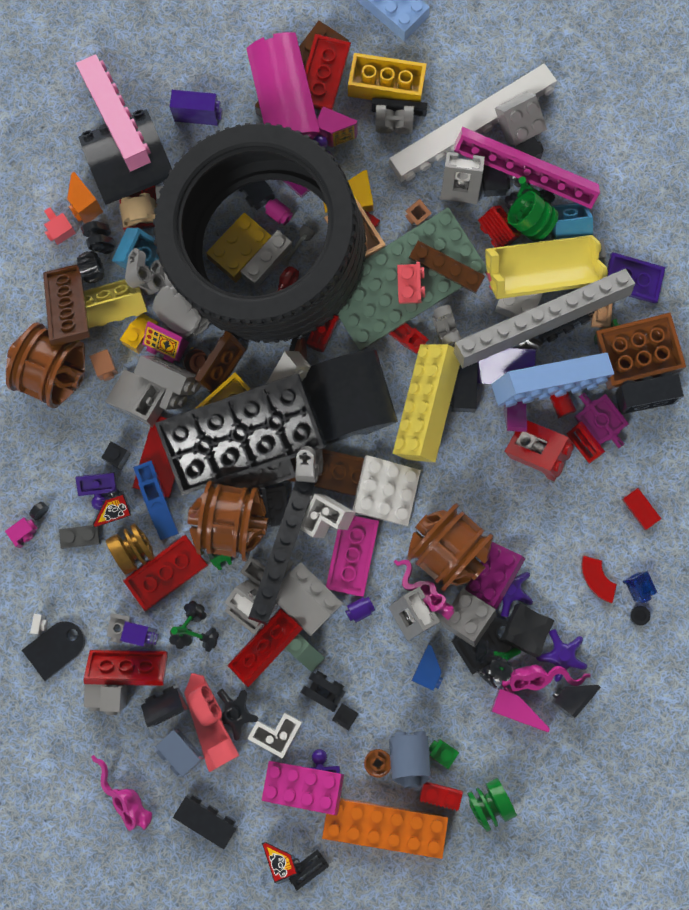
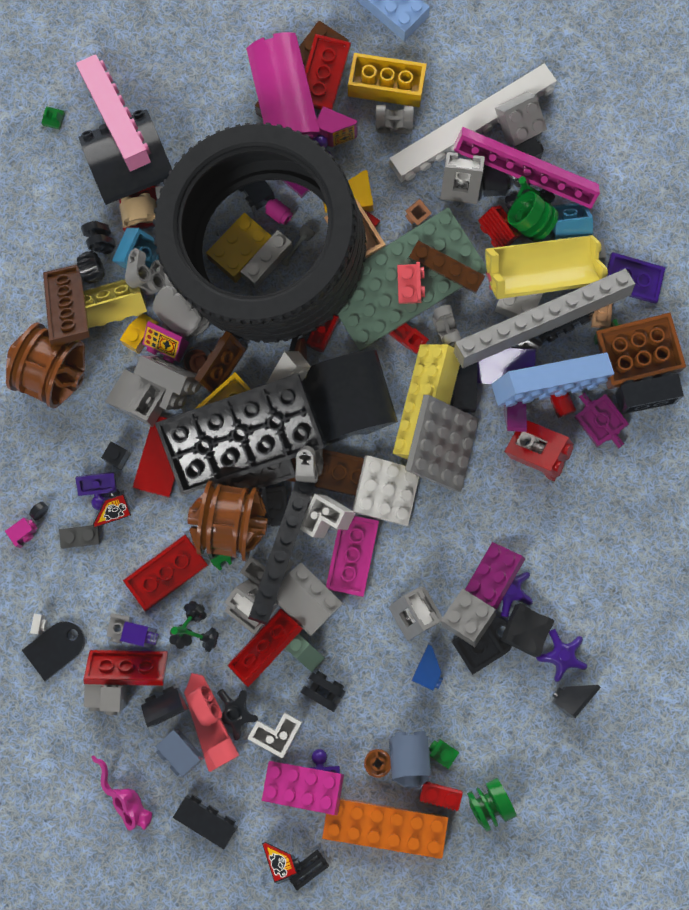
coral brick [44,207,76,245] -> none
orange slope [67,172,103,224] -> none
nougat brick [89,349,118,381] -> none
pearl gold wheel [106,523,155,575] -> none
blue slope [133,461,179,541] -> none
dark purple brick [169,89,222,126] -> none
red piece [276,266,299,292] -> none
black tile [332,703,359,731] -> none
dark purple brick [345,597,375,623] -> none
black tile [372,98,428,117] -> none
dark pink animal [394,560,455,620] -> none
dark orange wheel [407,503,493,592] -> none
black plant [476,639,521,689] -> none
dark pink slope [491,687,550,732] -> none
dark pink animal [502,665,591,691] -> none
red tile [566,421,605,464] -> none
red tile [581,556,617,603] -> none
red tile [622,488,661,530] -> none
clear blue brick [623,571,658,603] -> none
black tile [630,606,650,626] -> none
none -> green tile [41,106,65,130]
none -> light grey plate [405,395,479,492]

